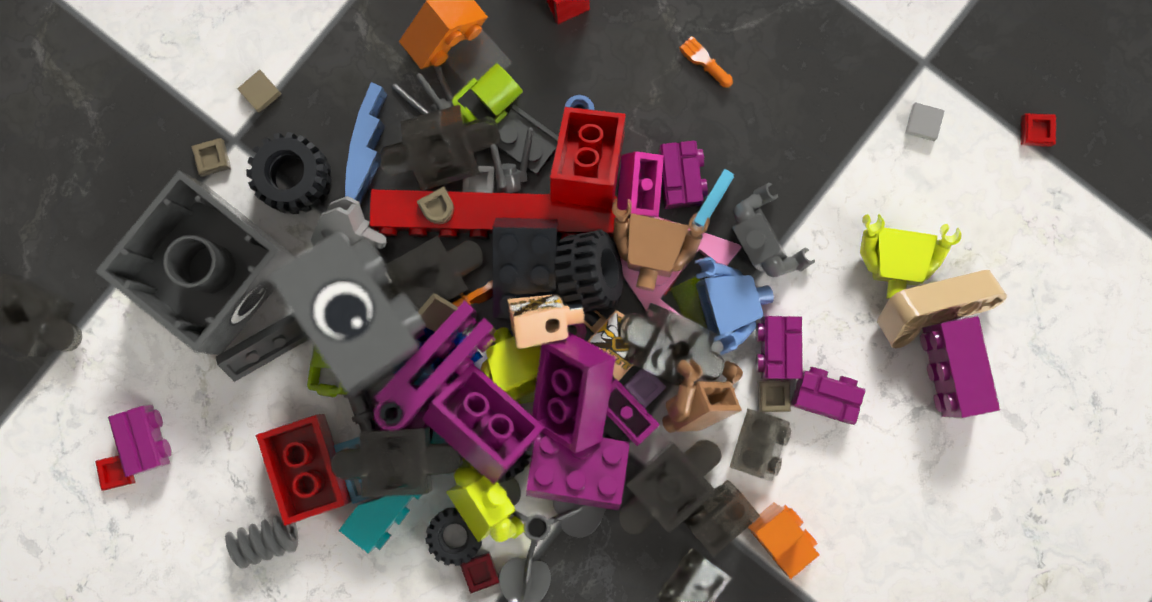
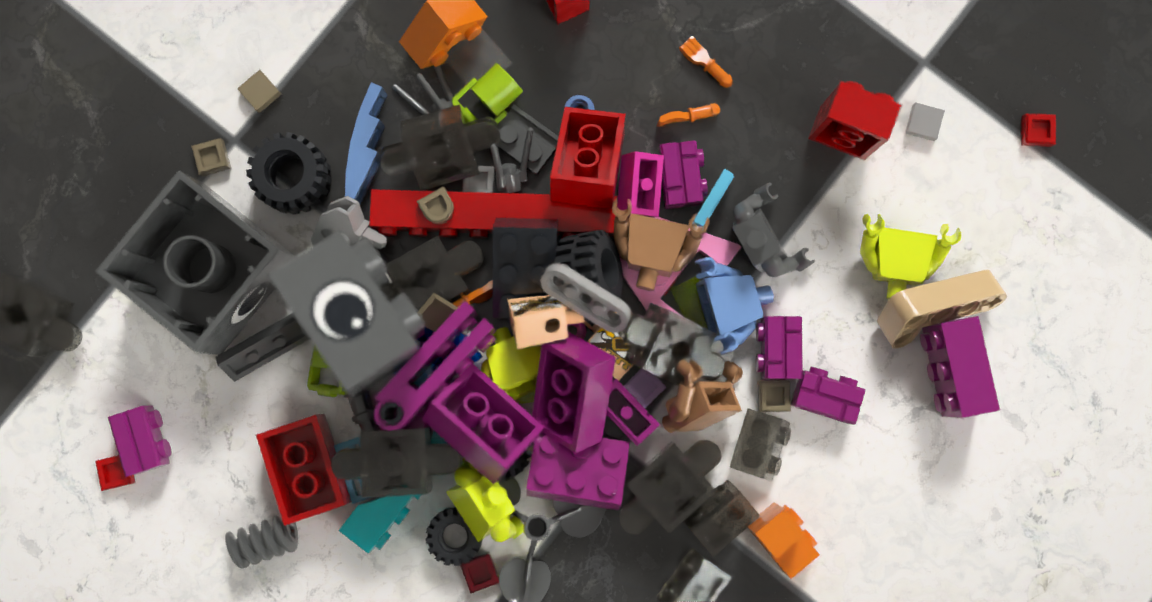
none -> light grey plate [541,264,631,332]
none -> orange piece [657,103,720,127]
none -> red brick [808,81,902,160]

